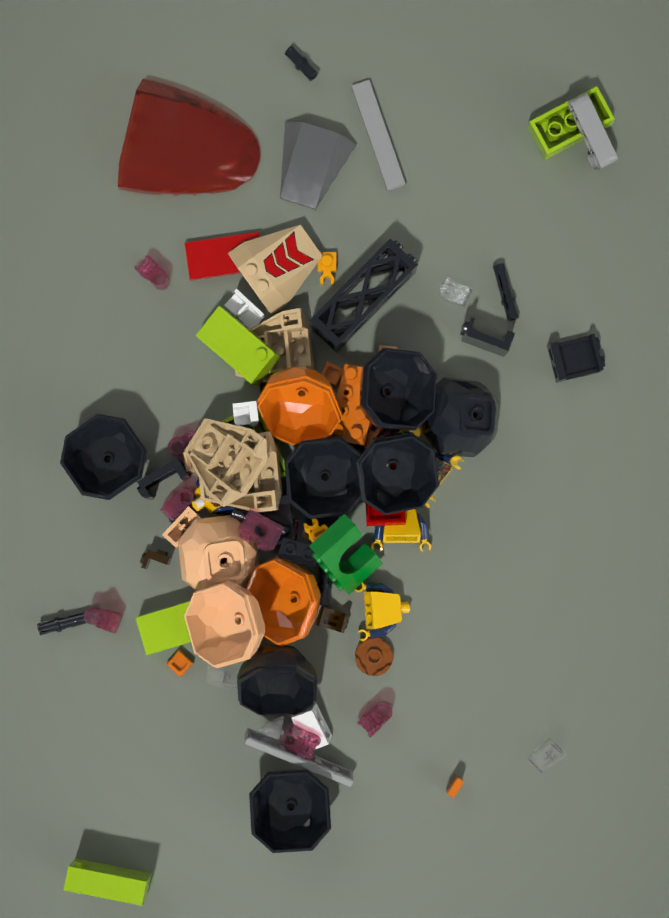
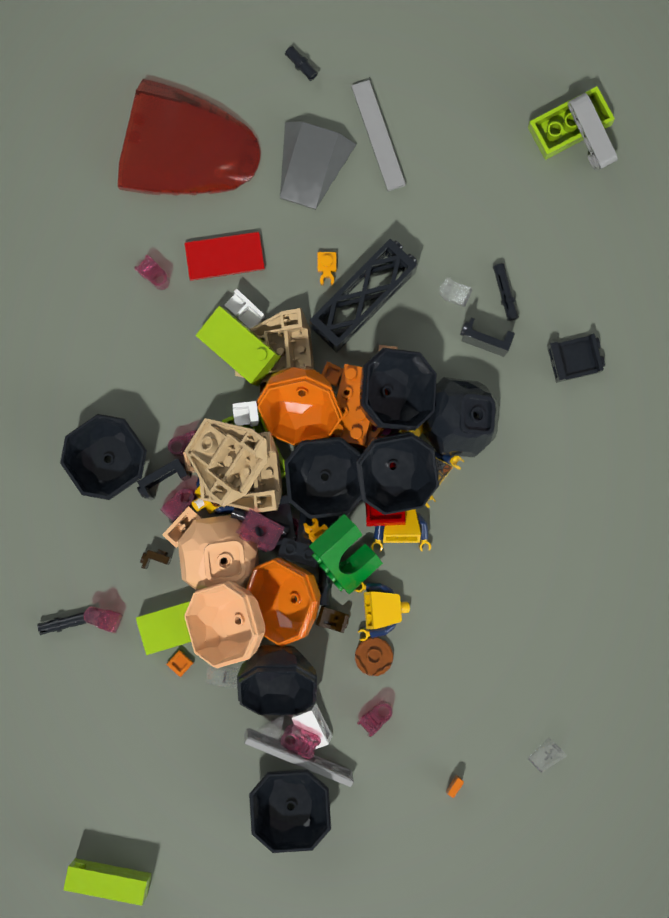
tan wedge [228,225,322,316] -> none

